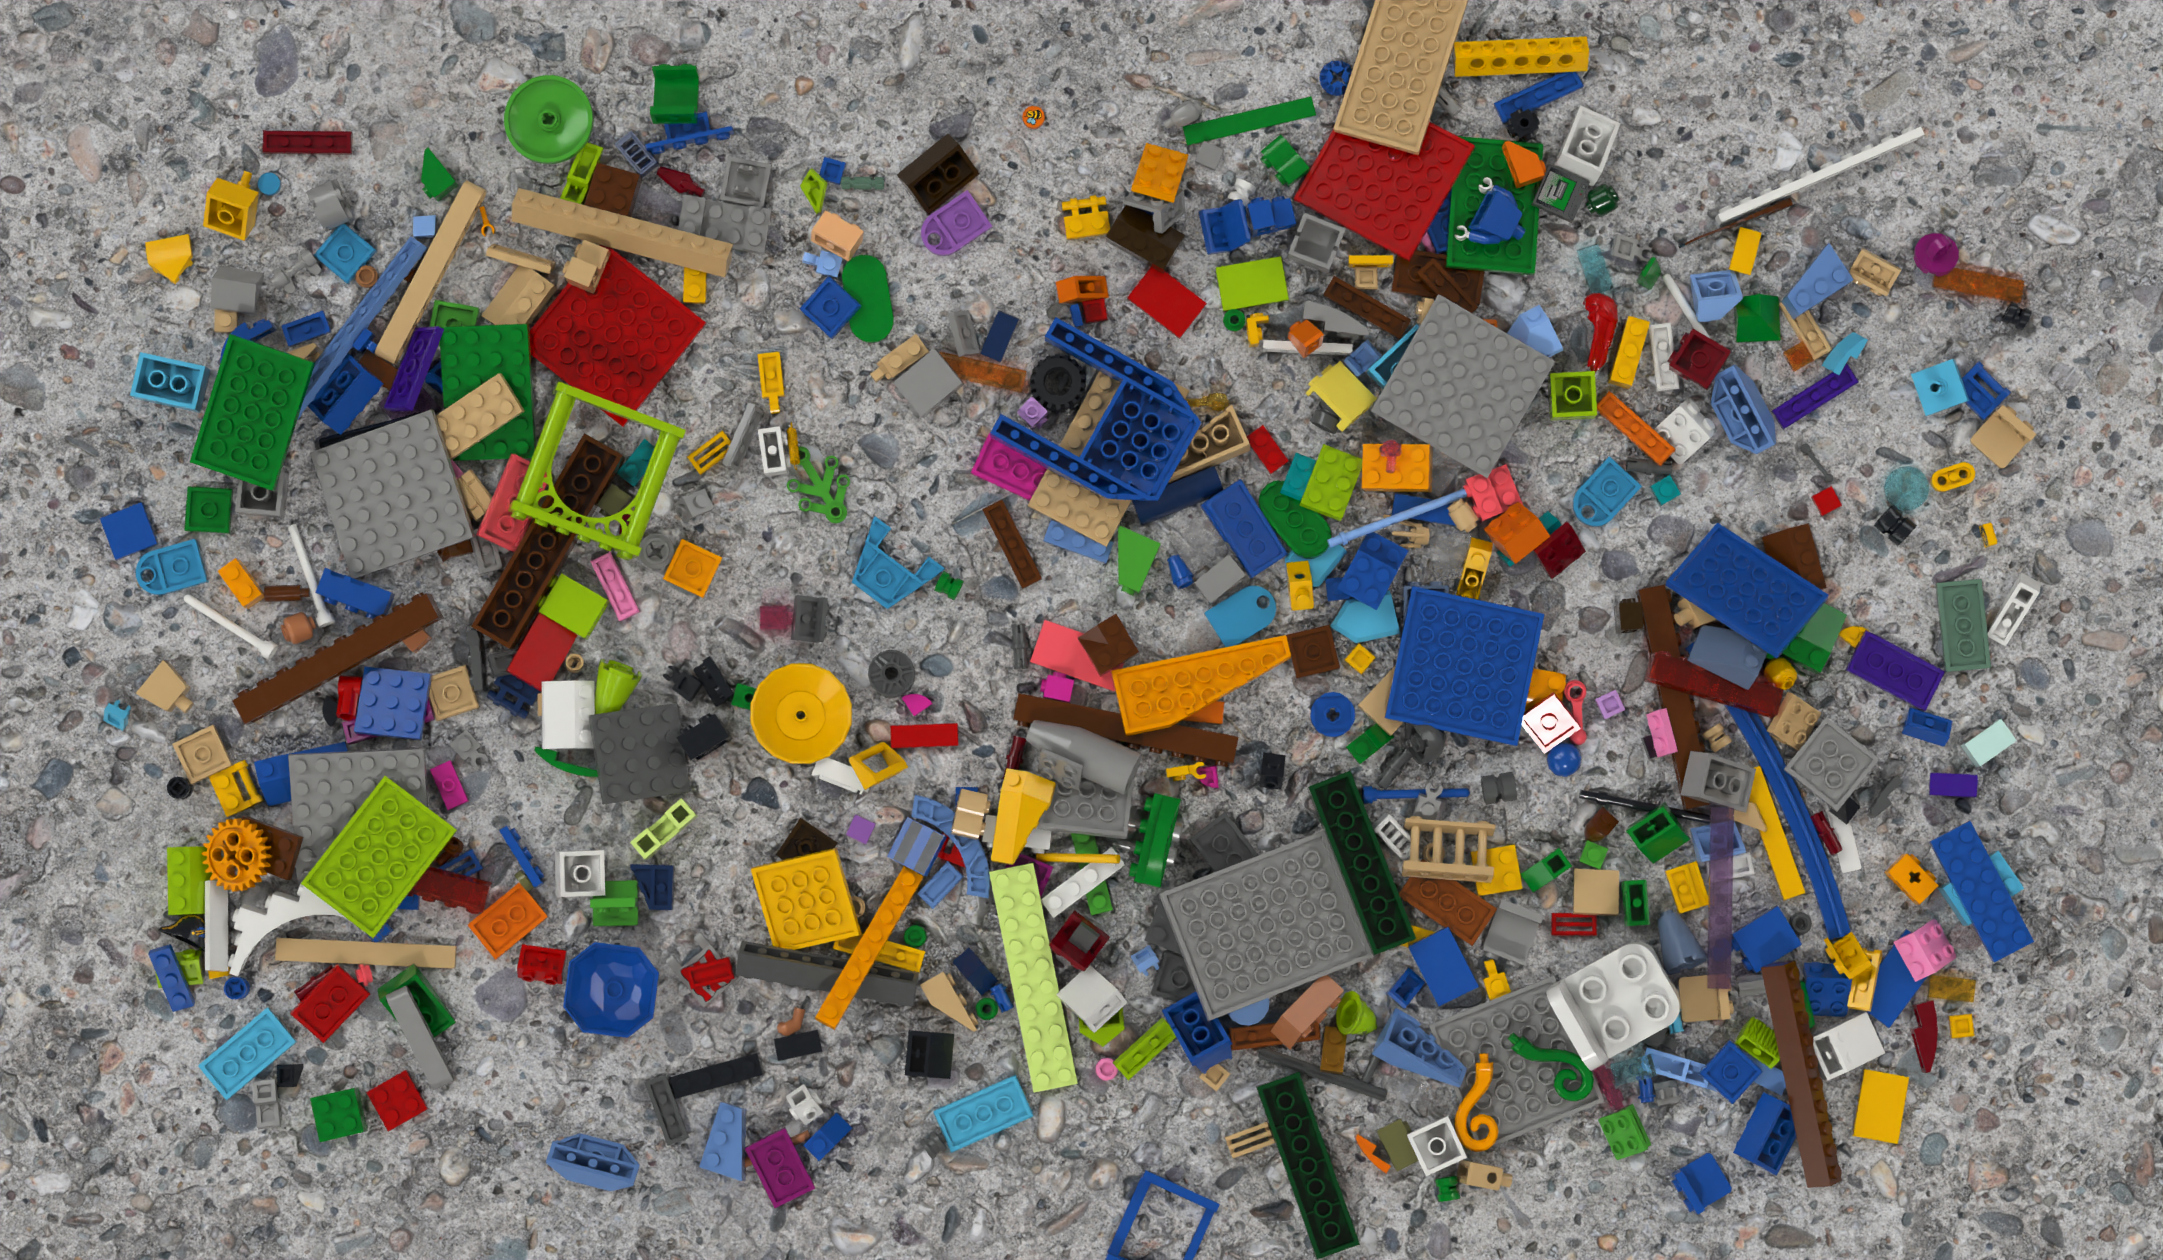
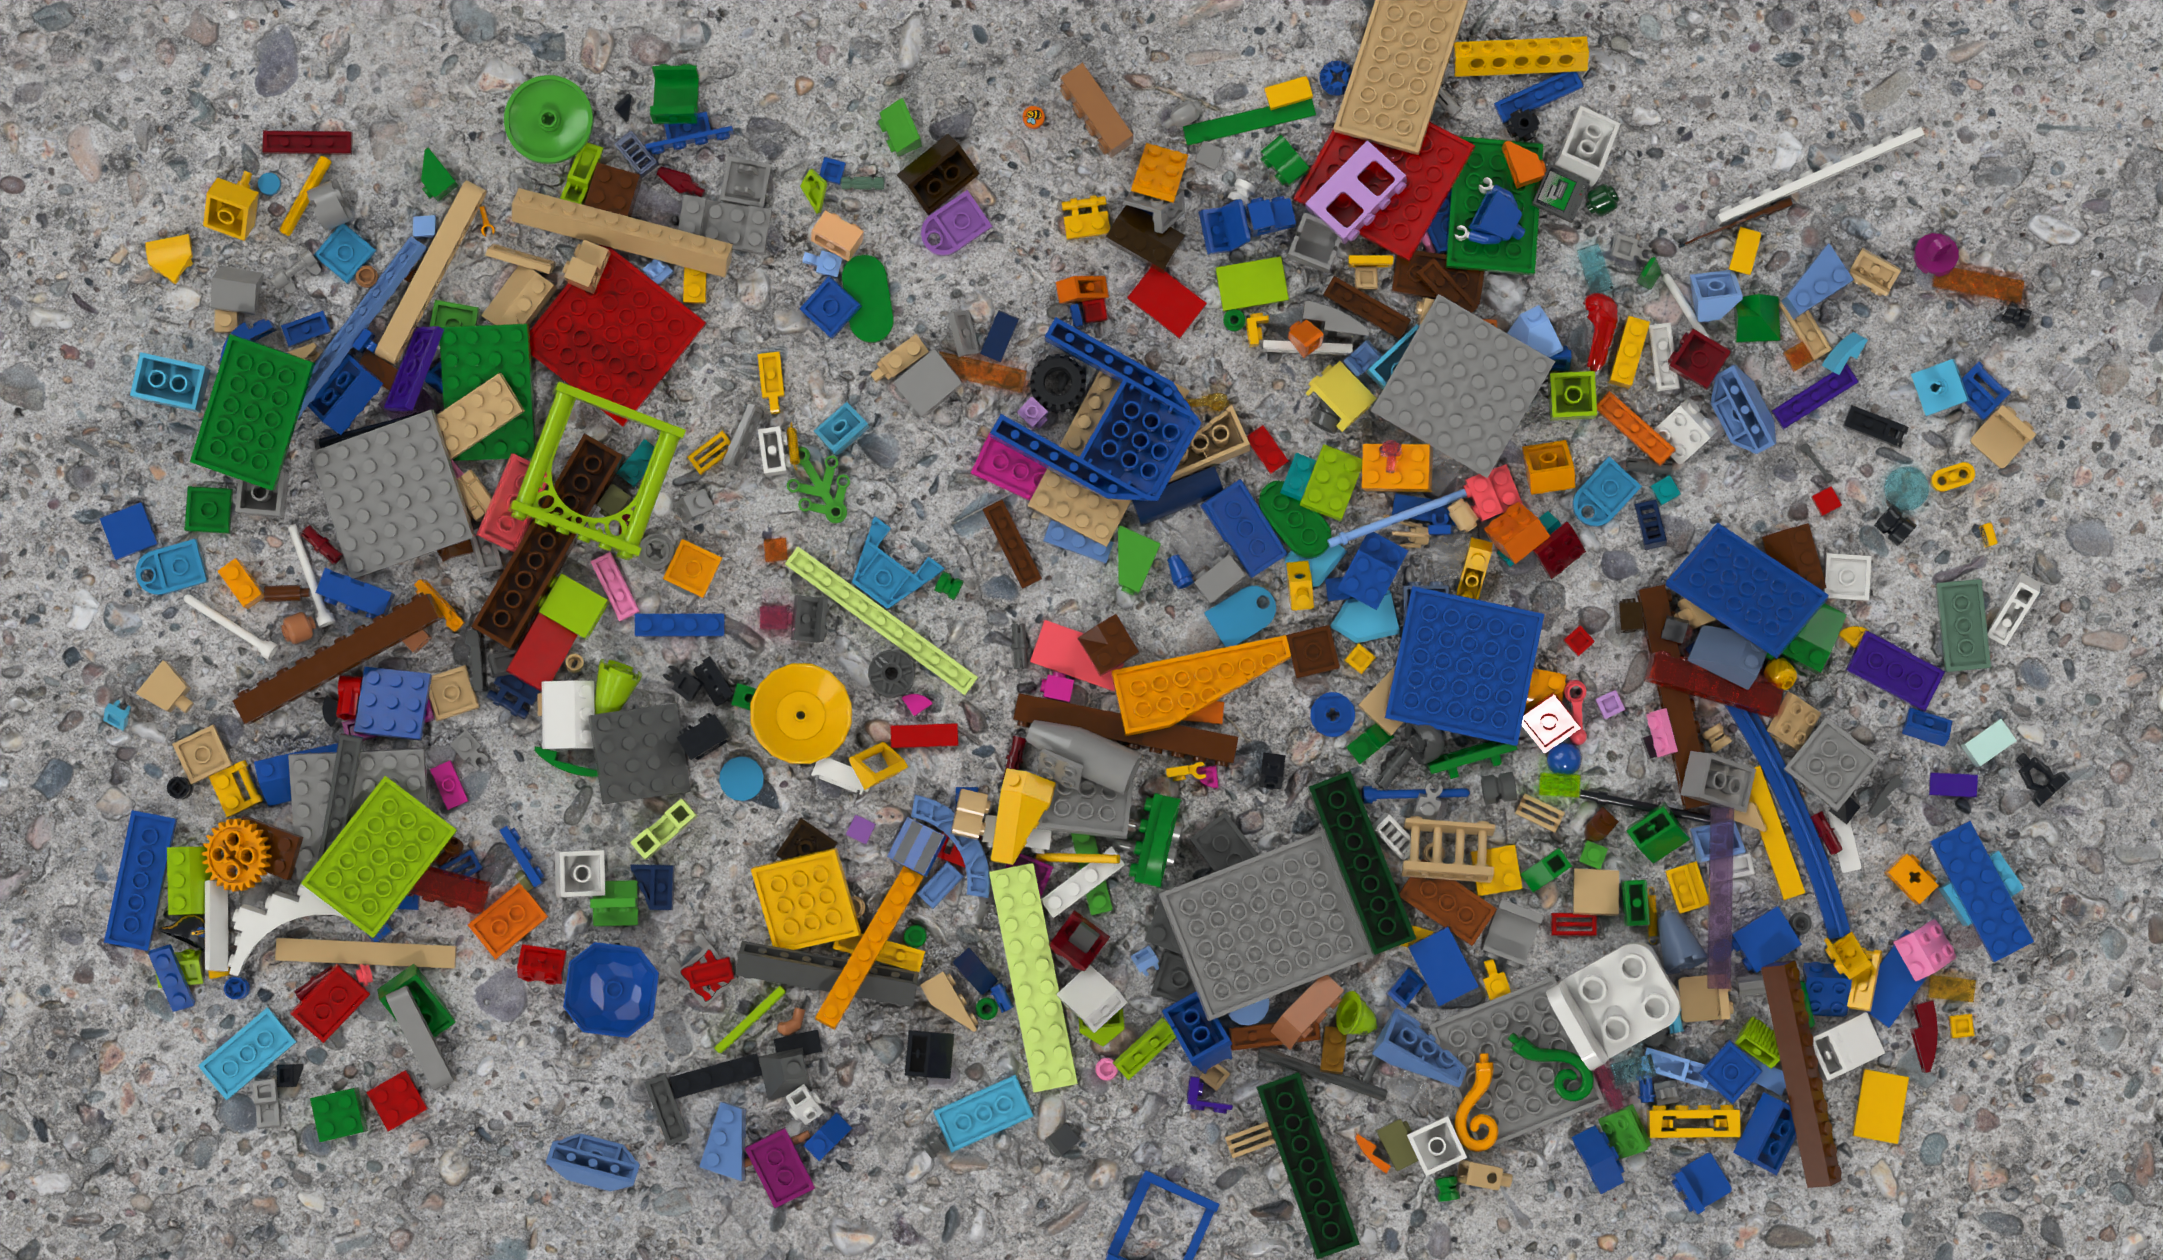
none -> blue plate [104,810,177,951]
none -> yellow axle [279,156,331,236]
none -> dark red pin [301,525,343,565]
none -> dark grey tile [317,733,363,862]
none -> light orange hinge [414,579,466,632]
none -> black slope [614,93,634,123]
none -> blue plate [635,614,725,637]
none -> light blue tile [642,259,674,286]
none -> lime tile [714,986,786,1054]
none -> dark azure tile [719,756,764,801]
none -> dark grey slope [759,1047,812,1100]
none -> clear orange plate [764,538,788,563]
none -> yellowish green plate [785,546,978,695]
none -> medium azure slope [814,402,870,457]
none -> bright green slope [877,98,922,157]
none -> dark grey slope [1045,1122,1081,1158]
none -> medium nougat brick [1060,62,1133,158]
none -> dark purple bracket [1186,1076,1233,1114]
none -> yellow tile [1264,76,1313,110]
none -> lavender window [1305,140,1407,244]
none -> green hinge [1427,741,1517,779]
none -> blue tile [1428,514,1454,536]
none -> tan tile [1514,793,1565,833]
none -> light orange slope [1522,440,1575,495]
none -> clear neon green hips [1538,772,1581,798]
none -> blue tile [1549,345,1572,371]
none -> red plate [1563,625,1595,657]
none -> blue brick [1571,1125,1625,1194]
none -> dark blue slope [1634,499,1667,550]
none -> yellow brick [1647,1105,1741,1138]
none -> yellow piece [1648,886,1658,945]
none -> black tile [1661,615,1689,644]
none -> white plate [1823,553,1872,601]
none -> black plate [1842,405,1909,449]
none -> black piece [2016,753,2071,808]

